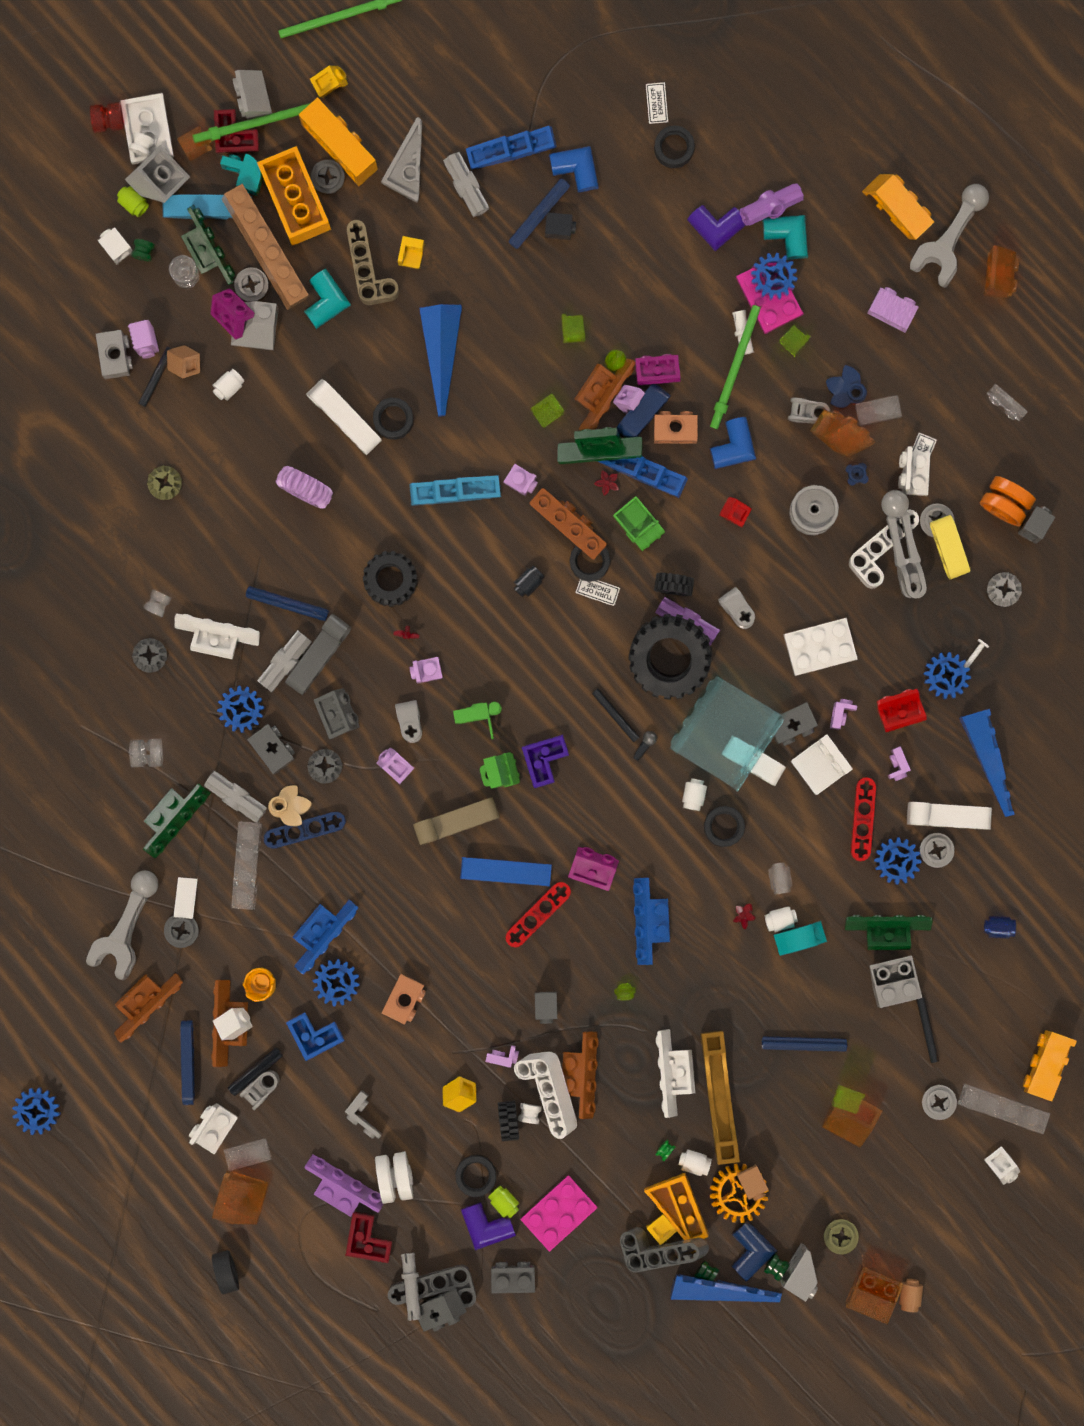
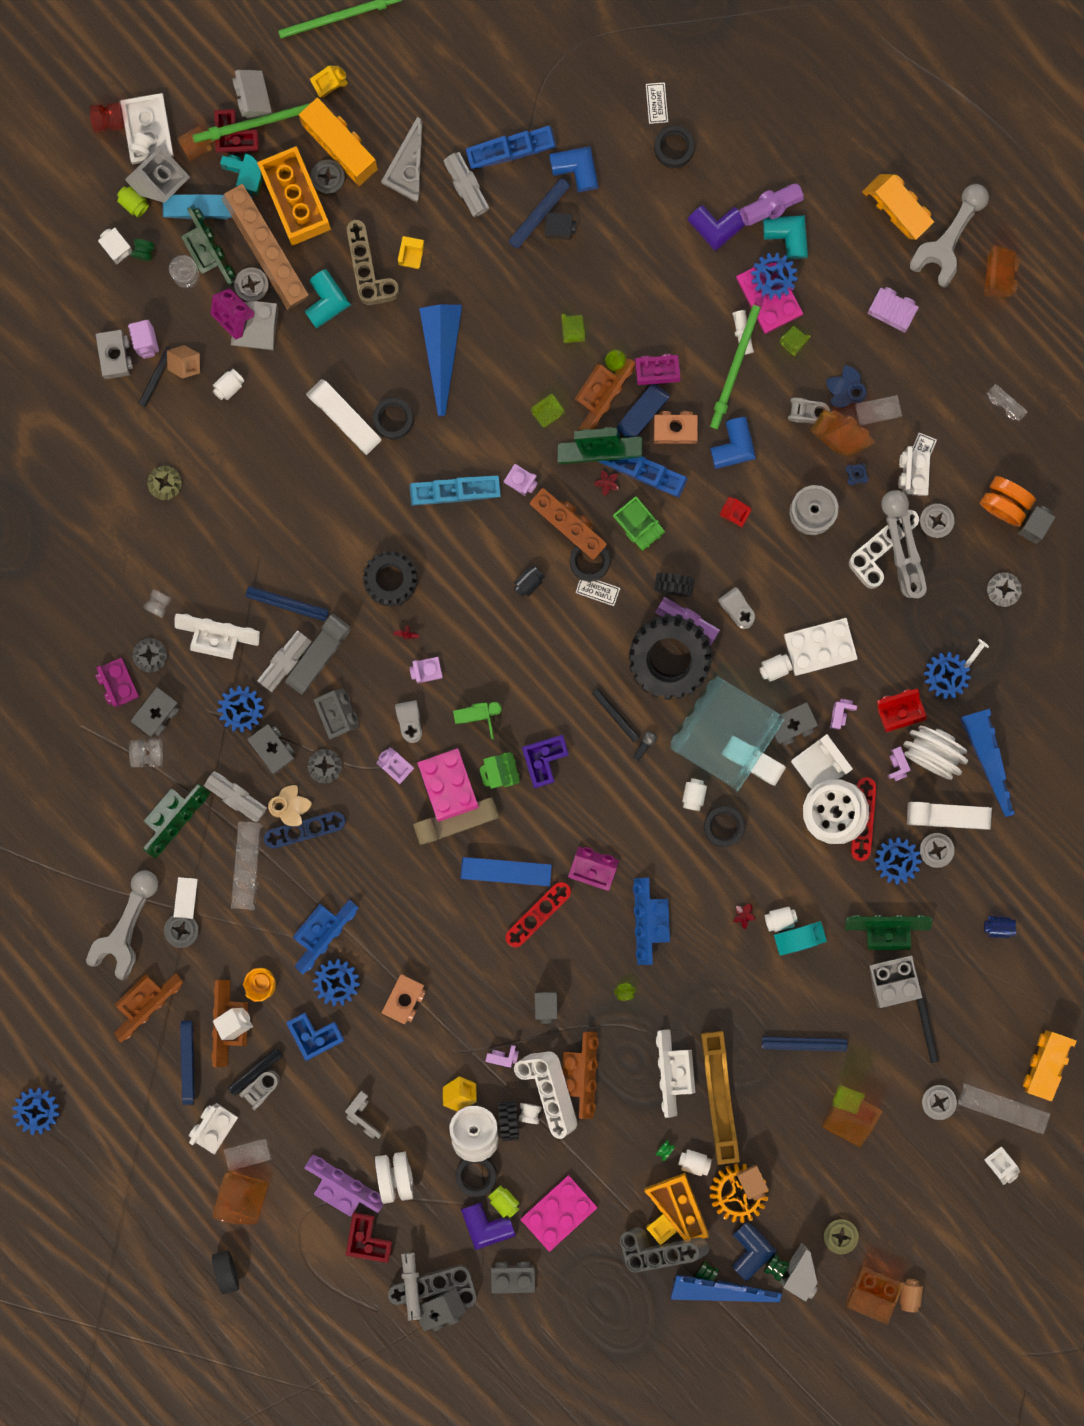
lavender gear [276,466,333,508] -> none
lavender bracket [613,385,645,414] -> none
clear brick [768,862,792,894] -> none
light yellow beam [930,515,970,580] -> none
none -> magenta bracket [95,658,139,708]
none -> dark grey brick [131,687,179,738]
none -> dark pink plate [418,748,479,822]
none -> white wheel [449,1106,499,1162]
none -> white brick [759,654,793,682]
none -> white wheel [803,780,869,844]
none -> white wheel [903,725,968,780]

